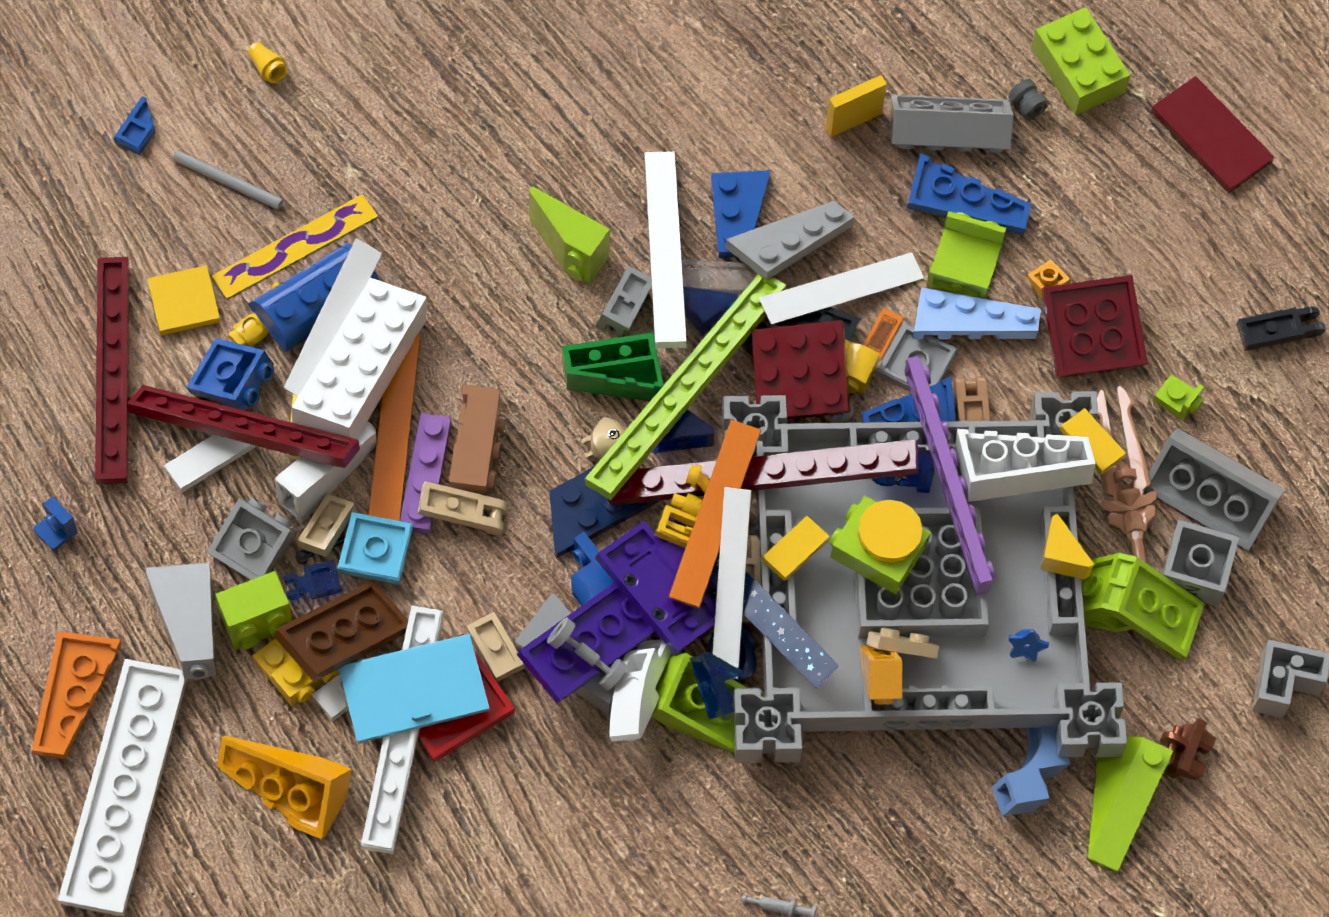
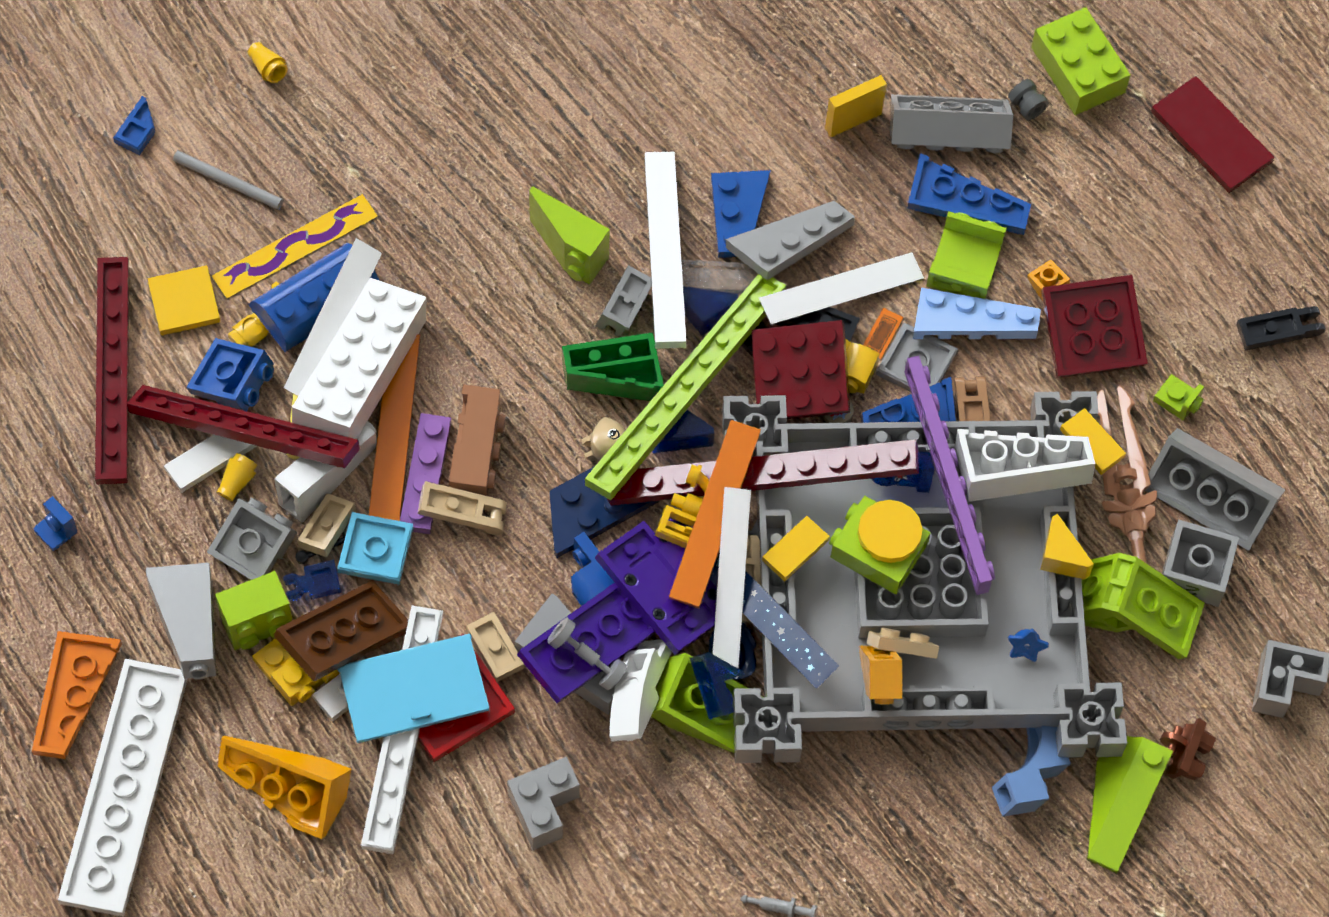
none -> yellow cone [217,453,258,502]
none -> light grey brick [507,756,580,850]

